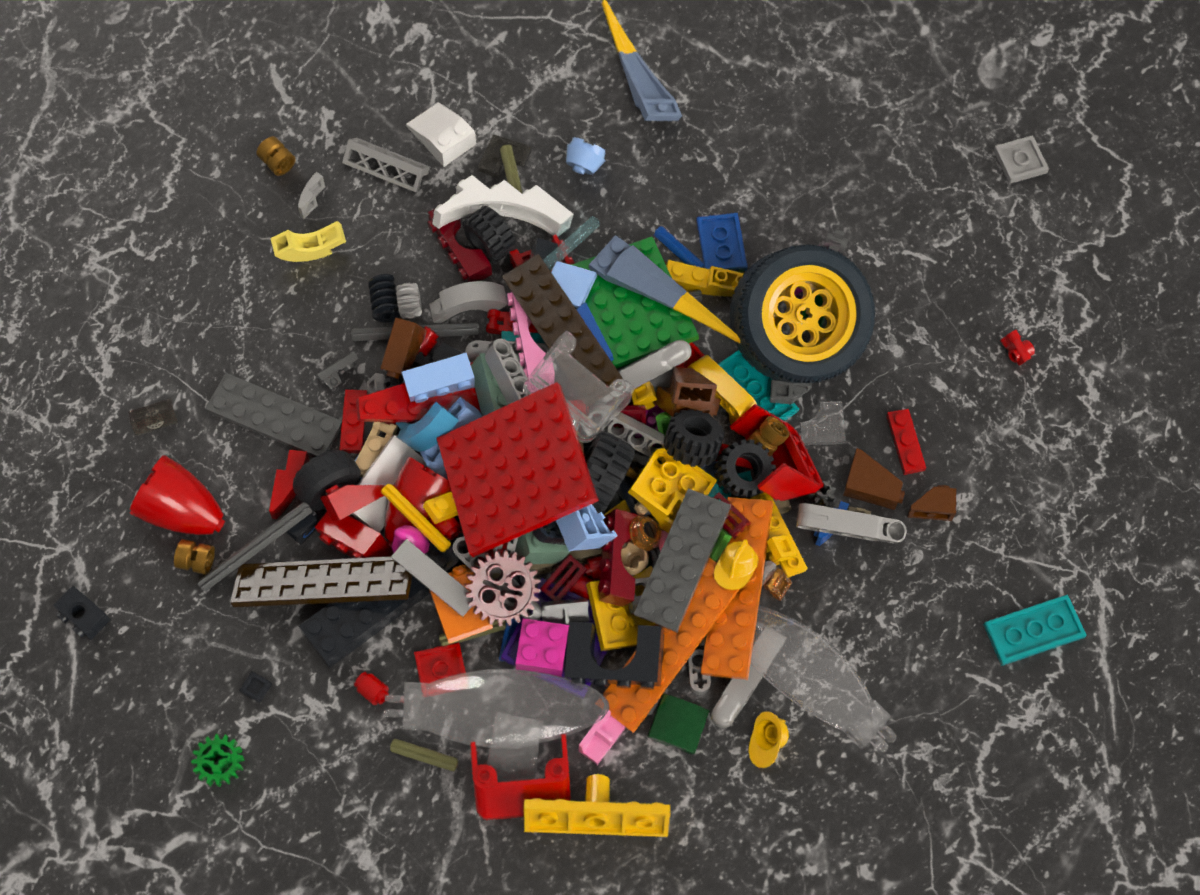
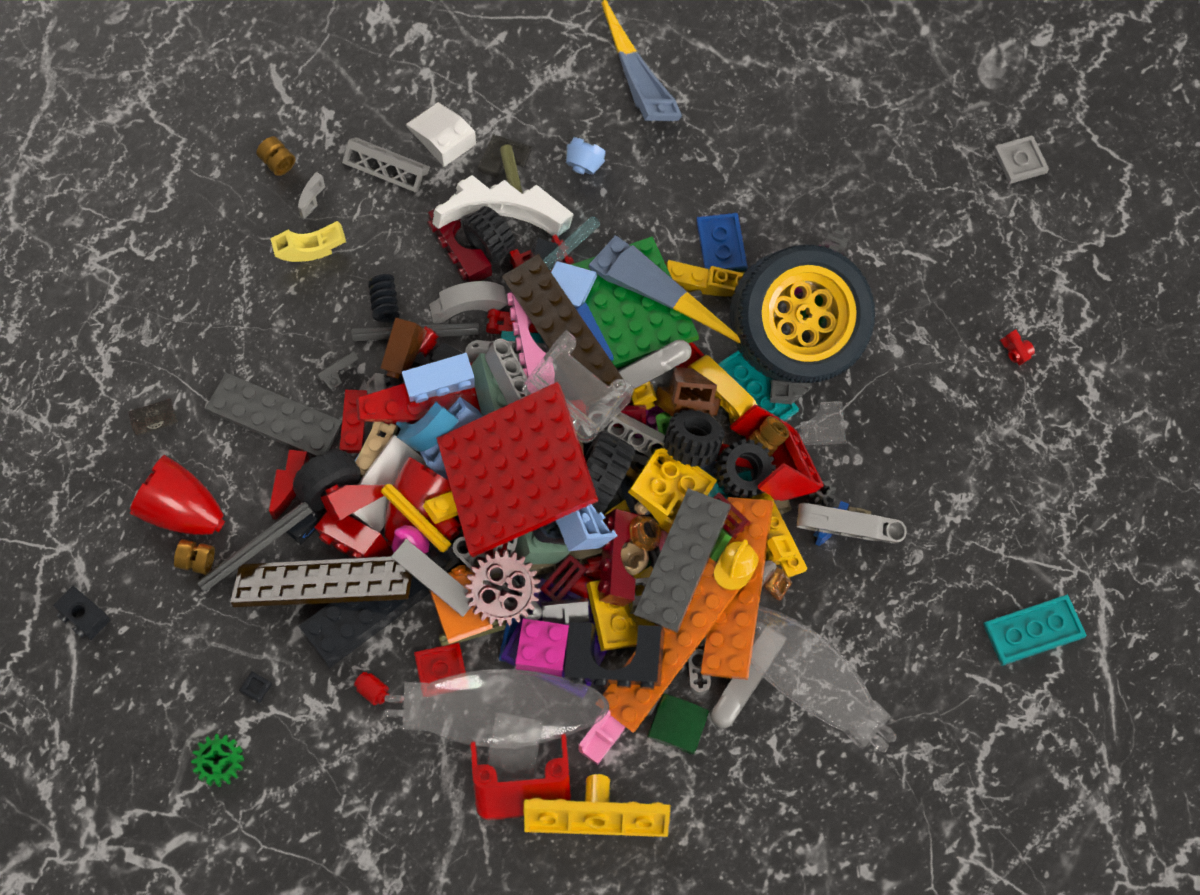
olive axle [390,739,458,771] -> none
light grey gear [396,282,422,319] -> none
blue axle [654,226,704,268] -> none
yellow piece [749,711,789,768] -> none
reddish brown slope [843,448,905,510] -> none
red plate [886,408,926,475] -> none
reddish brown slope [907,485,956,521] -> none

